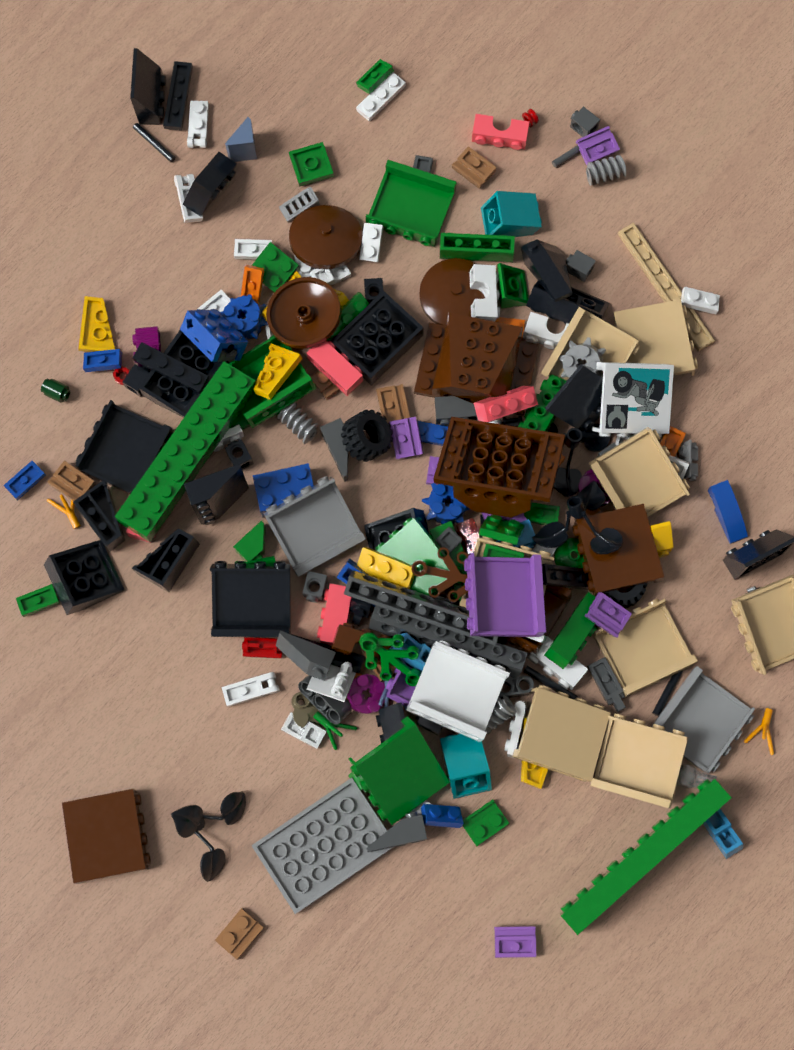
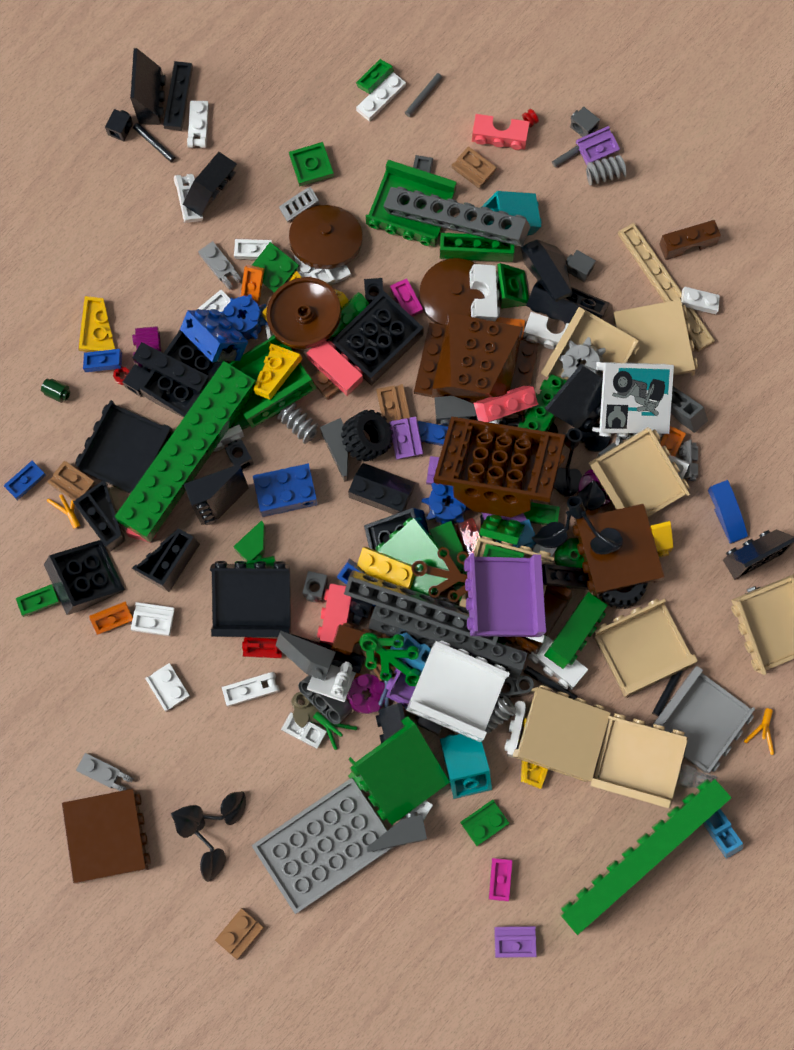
sand blue slope [225,117,257,162] -> none
light grey panel [263,476,366,577] -> none
white plate [359,223,383,262] -> none
blue plate [421,804,464,828] -> none
dark grey tile [435,527,463,554] -> none
medium lavender plate [585,592,632,638] -> none
dark grey hinge [587,657,626,713] -> none
none -> light grey hinge [76,753,134,791]
none -> orange plate [89,601,133,635]
none -> black brick [105,109,133,142]
none -> white plate [131,602,175,636]
none -> white plate [145,663,190,712]
none -> light grey hinge [198,241,242,290]
none -> black slope [348,463,416,515]
none -> dark grey brick [383,187,530,247]
none -> dark pink plate [390,278,423,317]
none -> dark grey bar [405,73,442,117]
none -> dark pink plate [489,858,512,902]
none -> reddish brown arch [659,220,721,260]
none -> dark grey slope [671,386,708,433]

